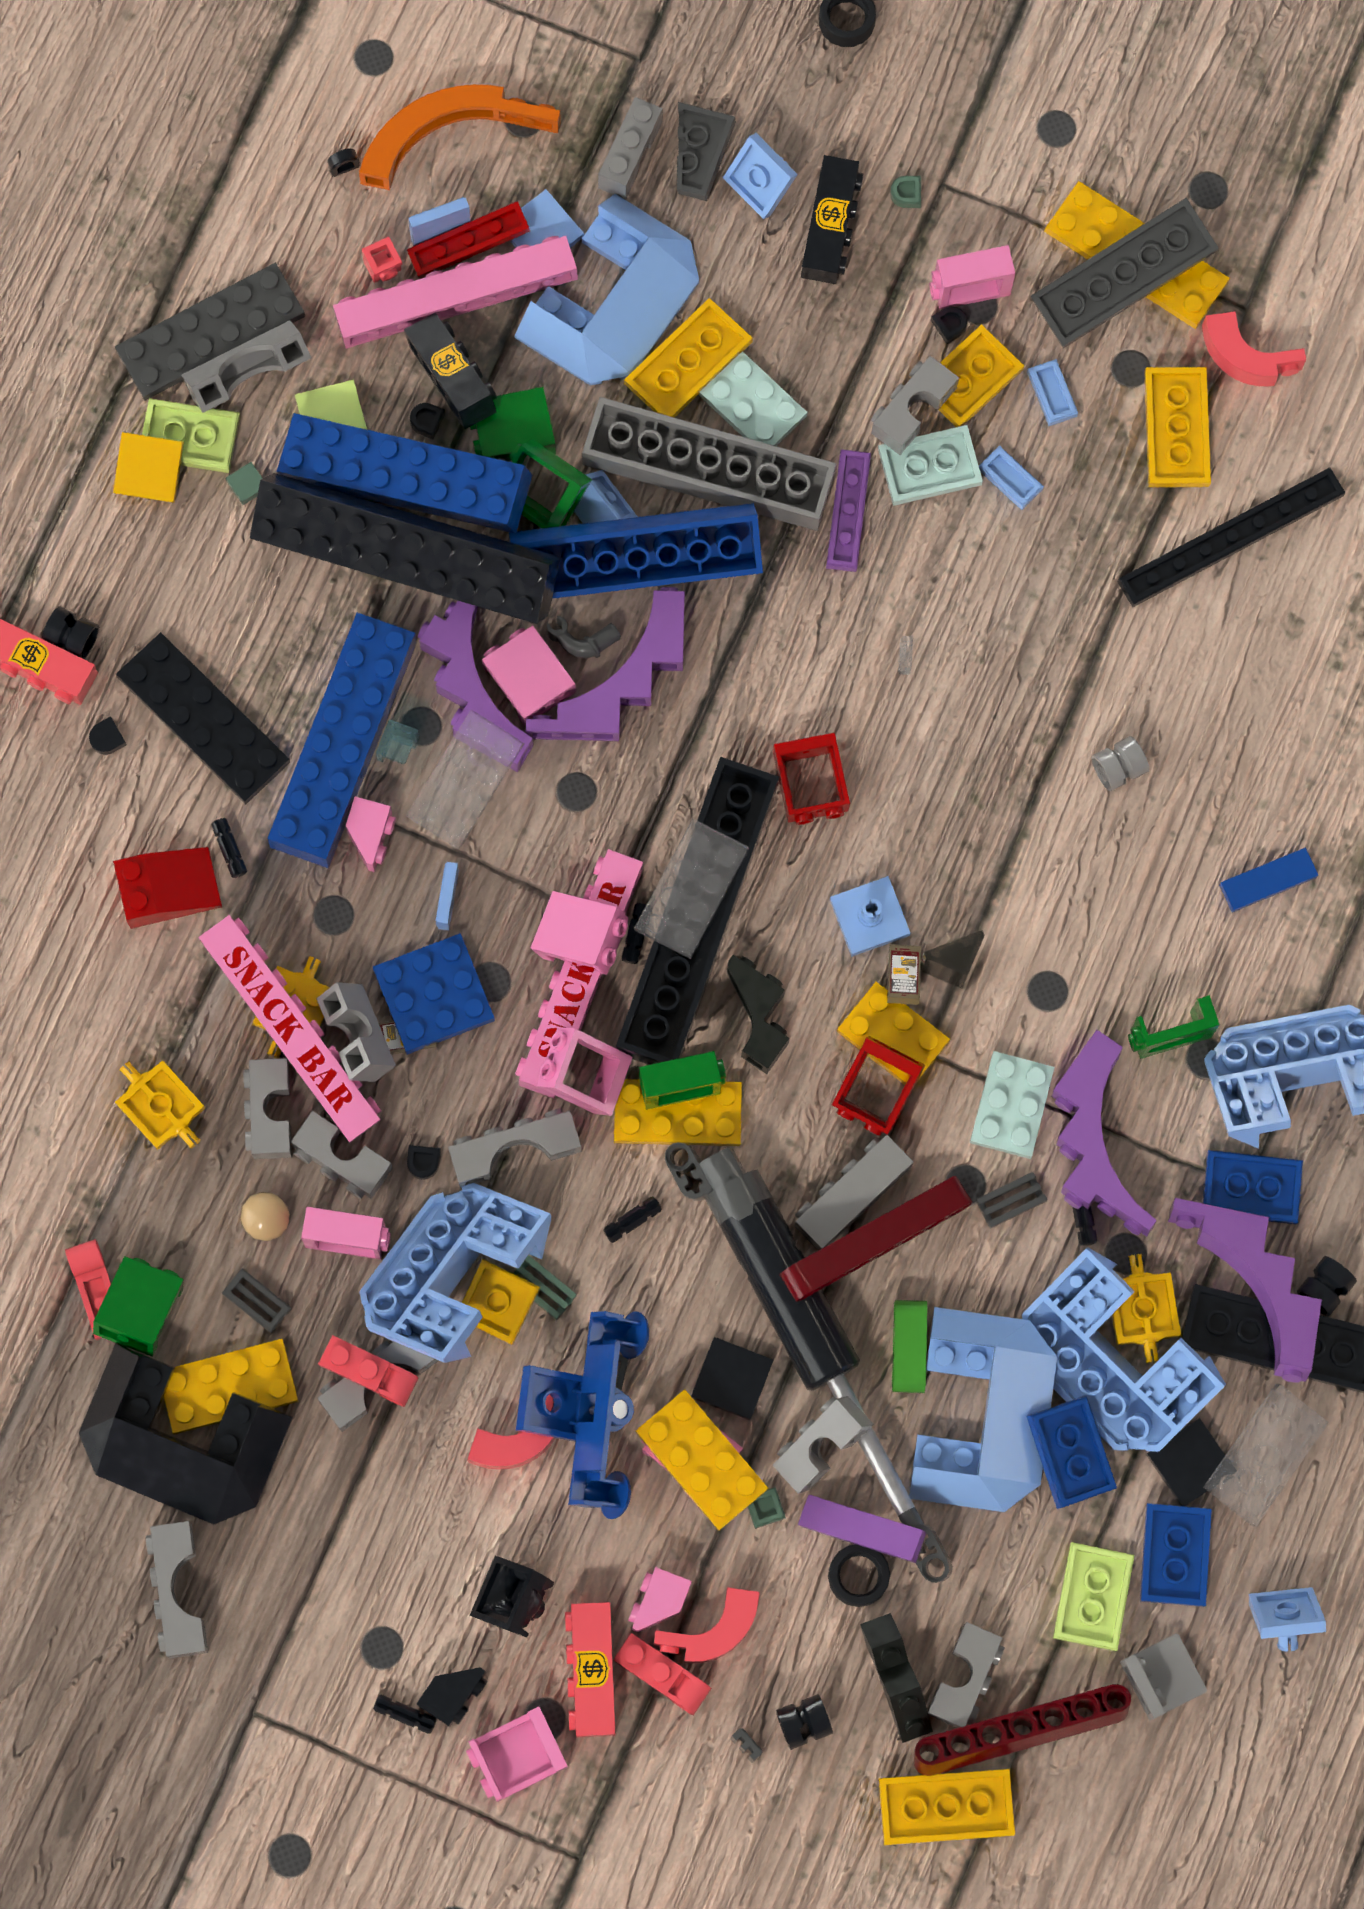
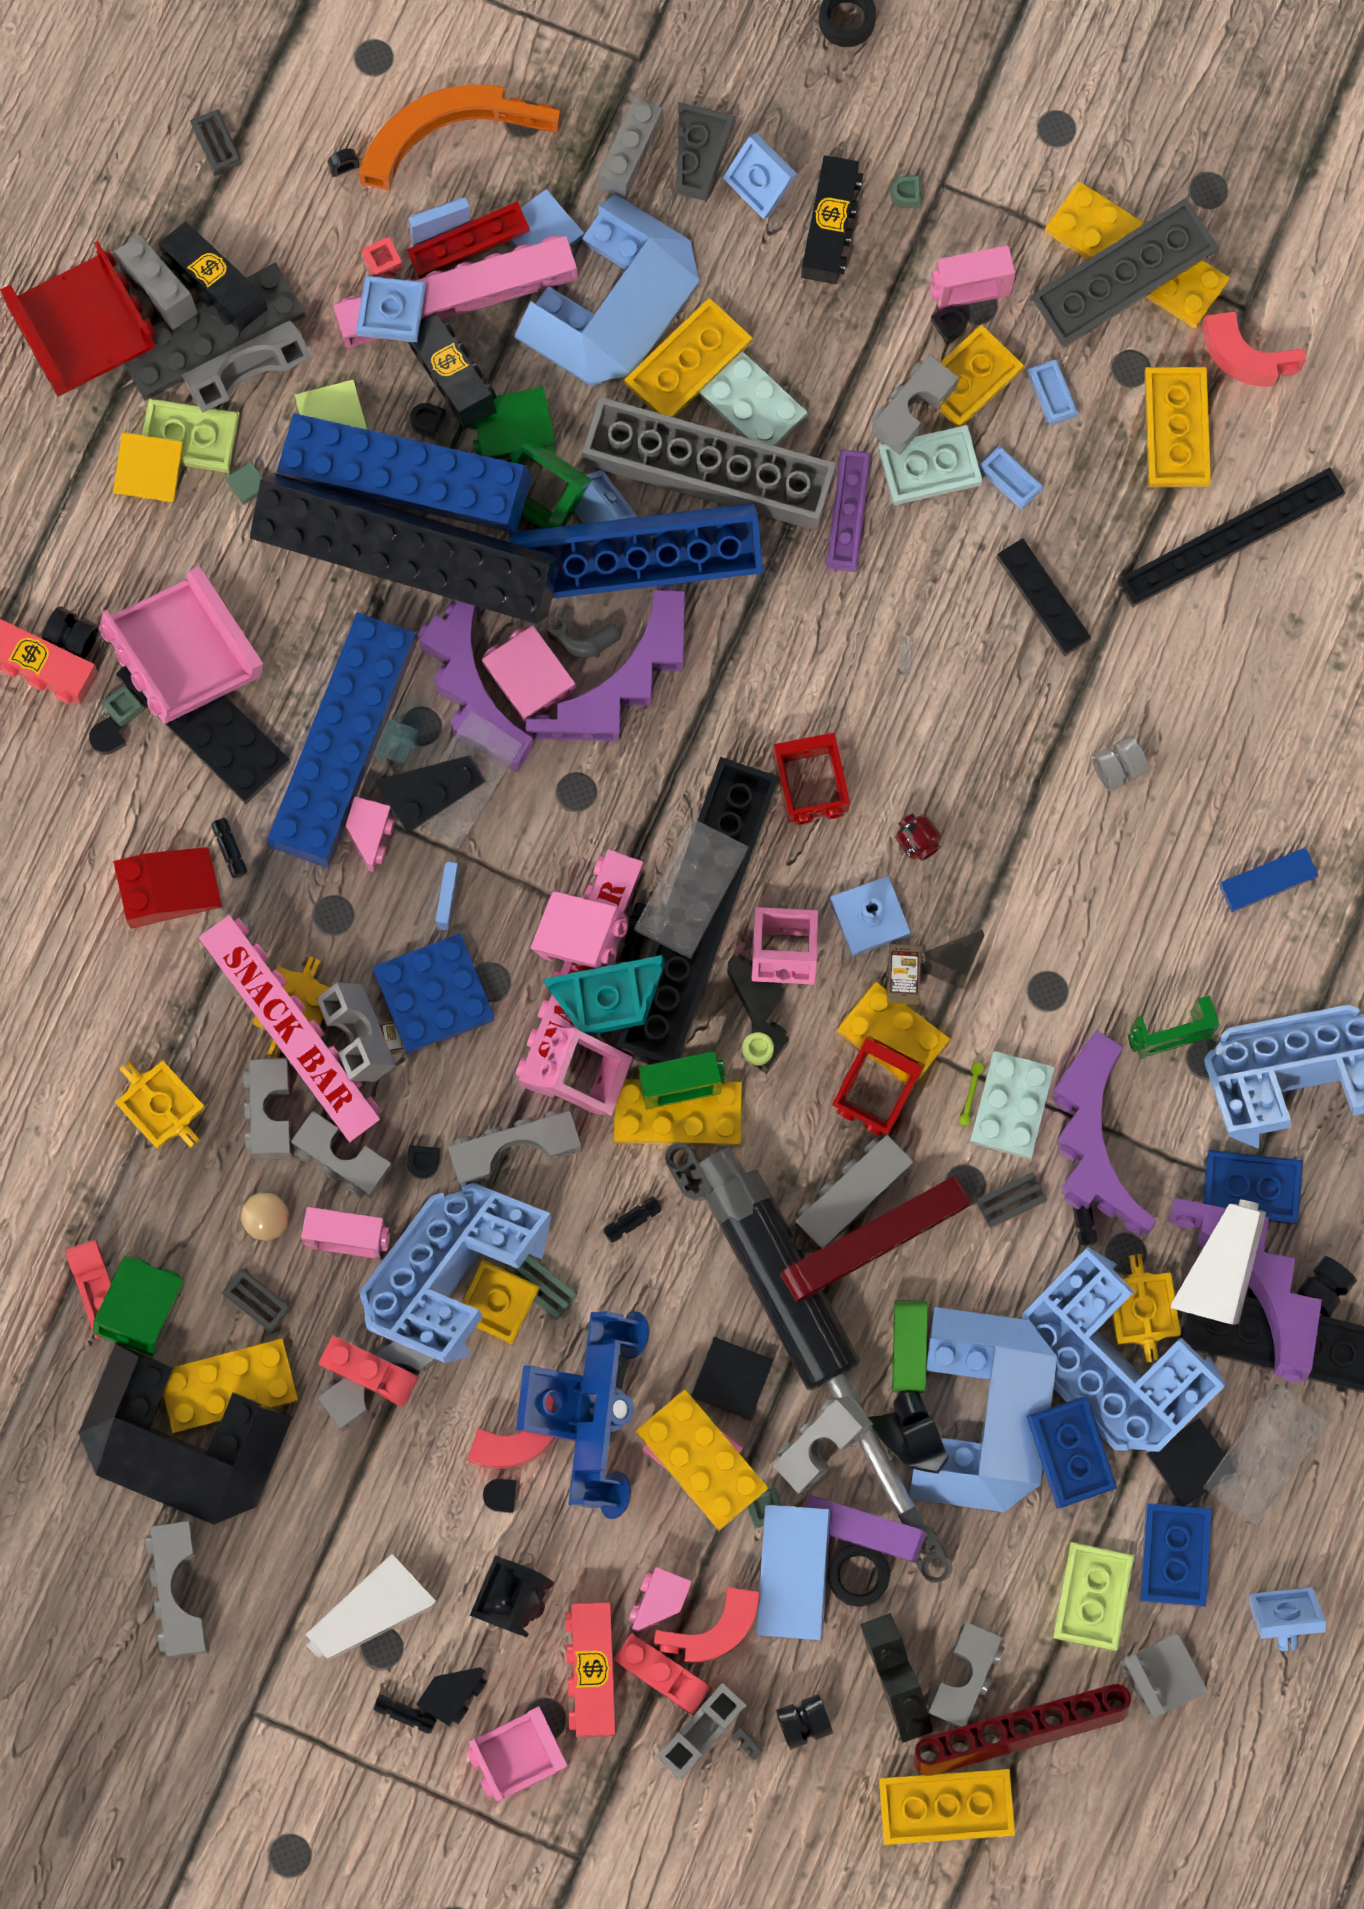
none -> red panel [0,241,156,397]
none -> bright pink panel [99,566,263,724]
none -> sand green tile [101,684,145,728]
none -> light grey arch [115,234,197,330]
none -> black brick [158,221,268,331]
none -> dark grey tile [190,109,242,176]
none -> white slope [305,1554,437,1661]
none -> light blue tile [356,276,426,343]
none -> black wing [374,755,487,833]
none -> black tile [483,1479,517,1514]
none -> teal wing [544,955,665,1035]
none -> light grey arch [656,1683,747,1780]
none -> yellowish green tile [742,1032,774,1066]
none -> bright pink window [752,907,818,985]
none -> light blue tile [757,1505,831,1640]
none -> black panel [867,1391,949,1474]
none -> dark red head [895,813,942,861]
none -> lime hinge [959,1062,984,1126]
none -> black plate [996,538,1091,657]
none -> white slope [1171,1199,1266,1325]

